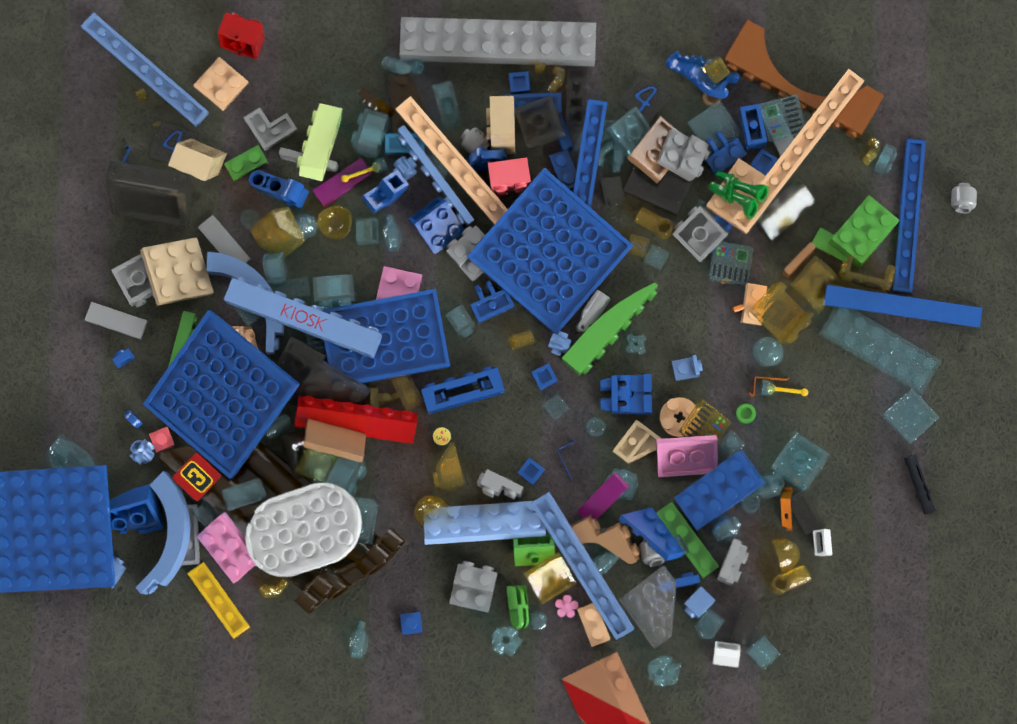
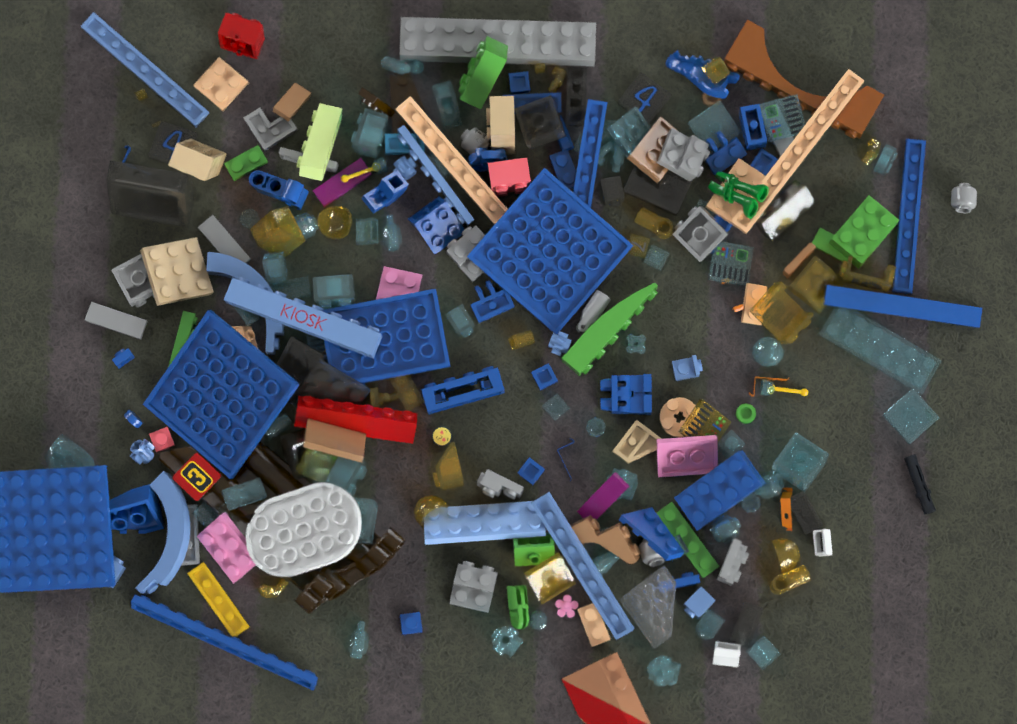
none -> blue plate [131,595,318,691]
none -> medium nougat tile [273,83,311,122]
none -> bright green brick [458,36,508,109]

